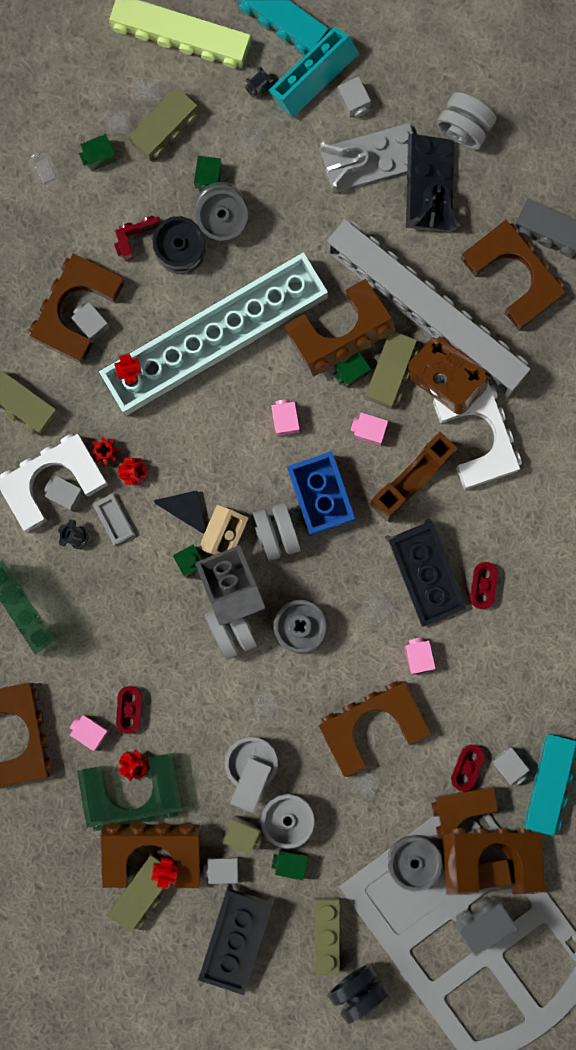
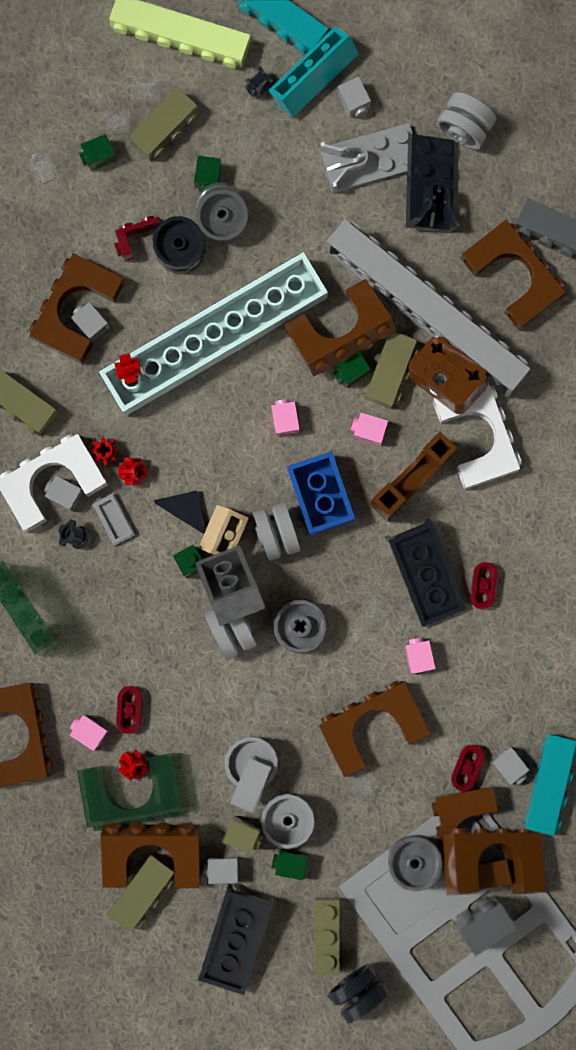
red gear [151,858,178,889] -> none

